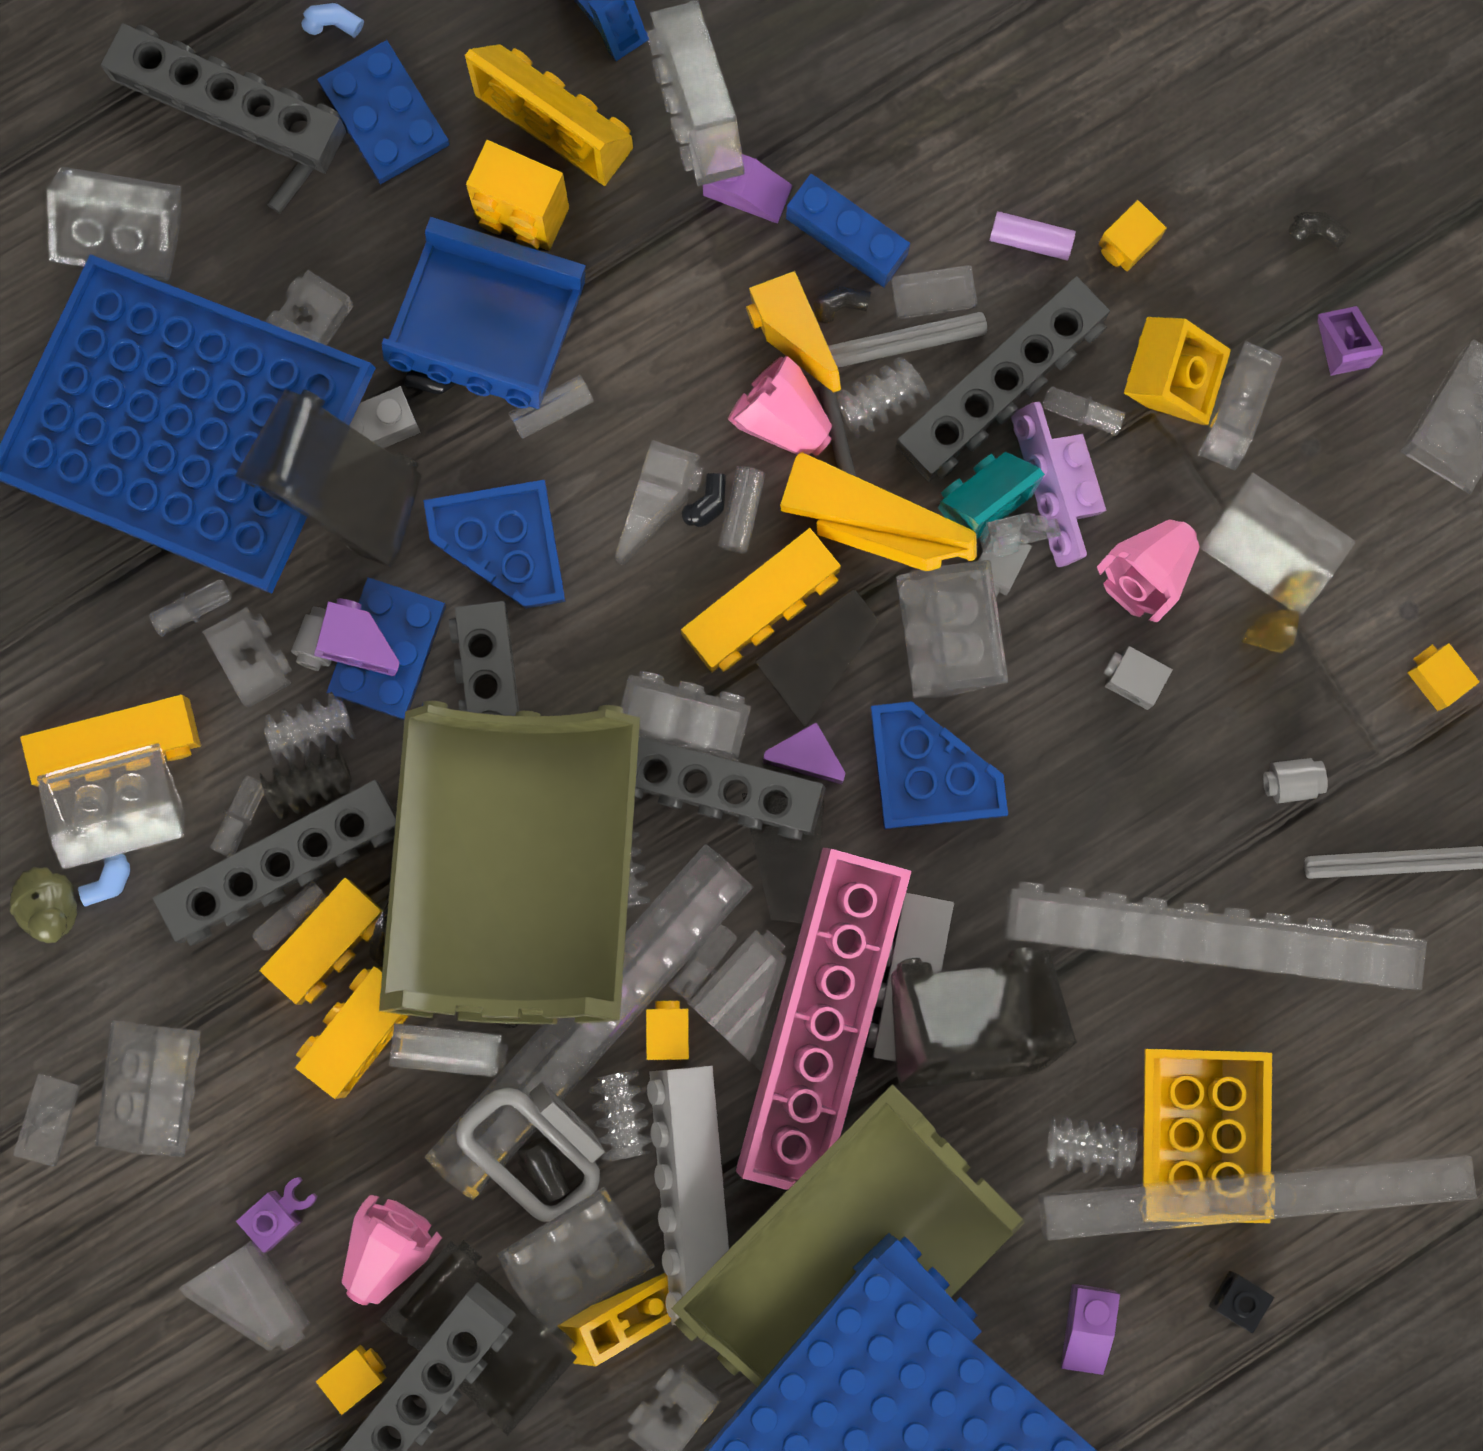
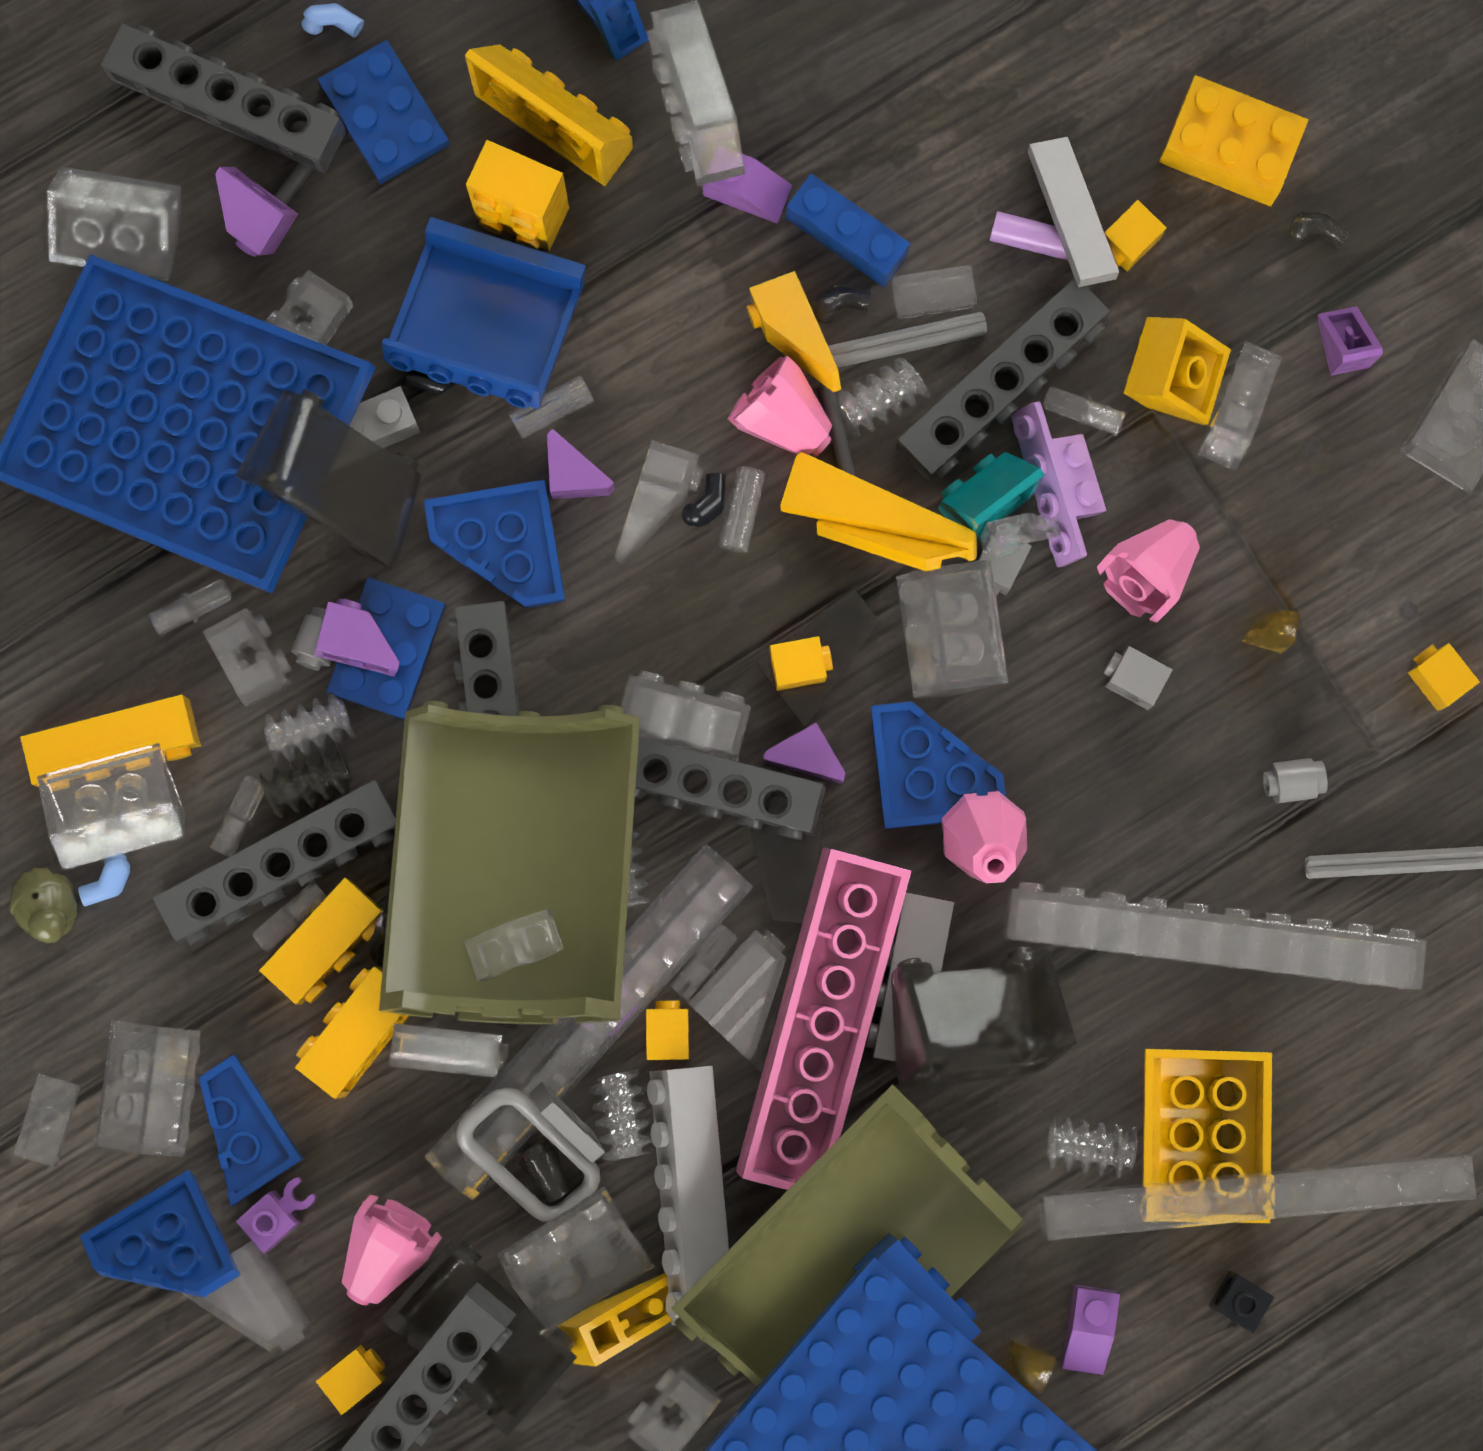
yellow brick [681,528,841,673] -> none
clear slope [1200,472,1356,616] -> none
none -> blue plate [80,1170,241,1297]
none -> blue wing [199,1054,303,1207]
none -> medium lavender slope [215,167,298,257]
none -> clear slope [464,909,564,981]
none -> medium lavender slope [547,429,615,499]
none -> yellow brick [769,636,833,691]
none -> bright pink cone [941,791,1027,883]
none -> clear yellow brick [1007,1338,1056,1394]
none -> light grey tile [1028,137,1119,287]
none -> yellow brick [1159,75,1309,207]

